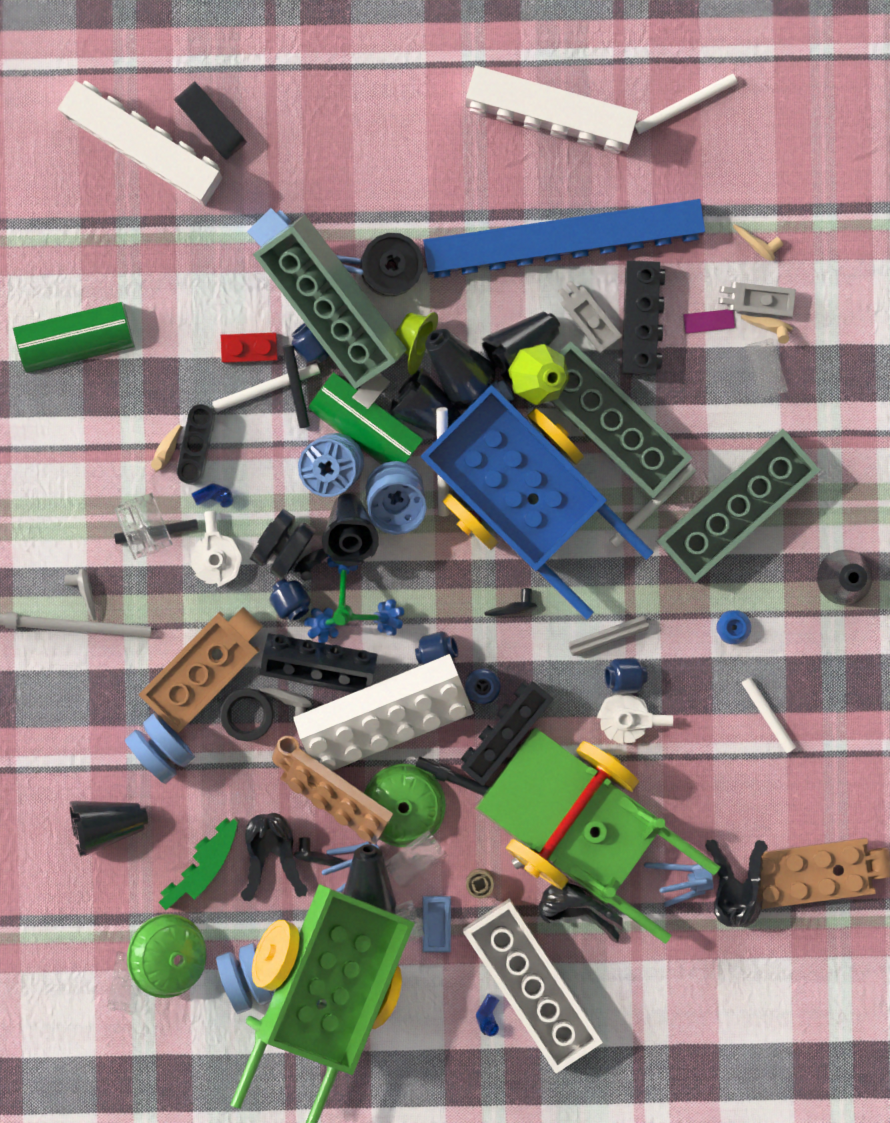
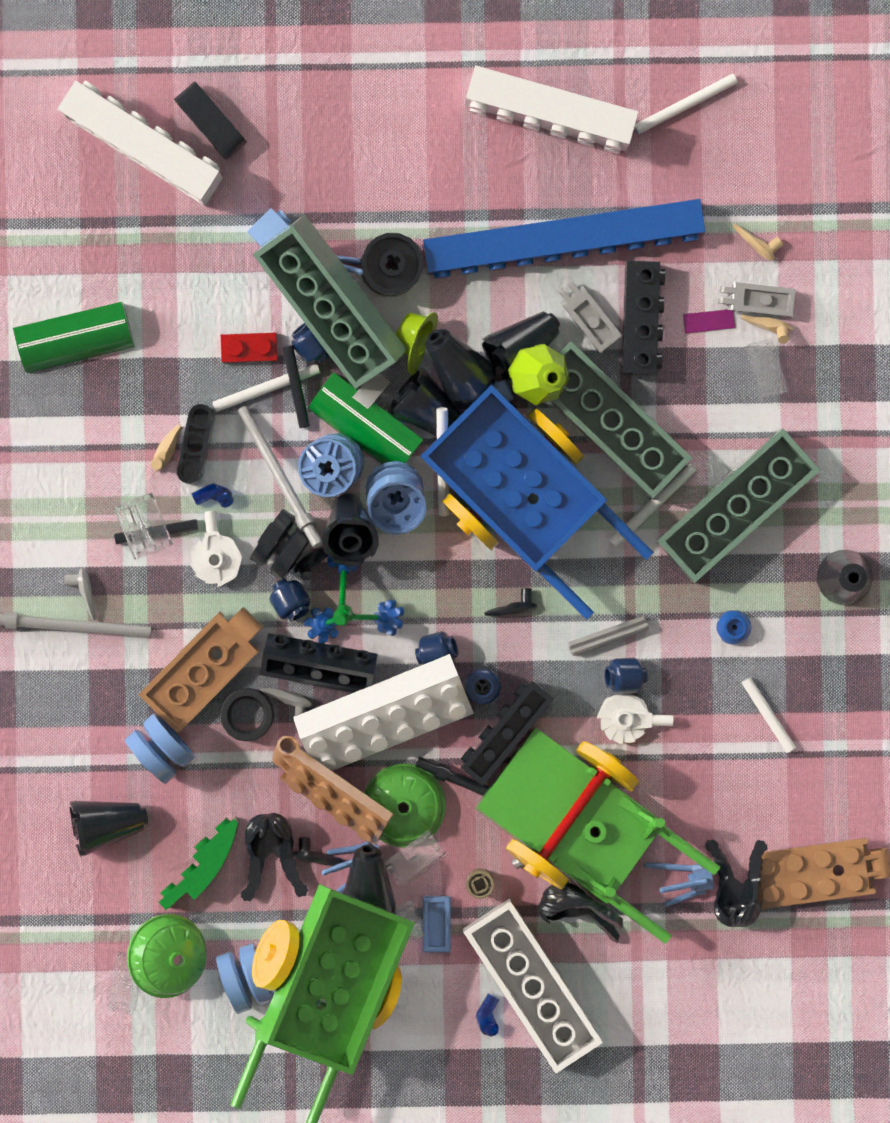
none -> light grey bar [238,406,323,549]

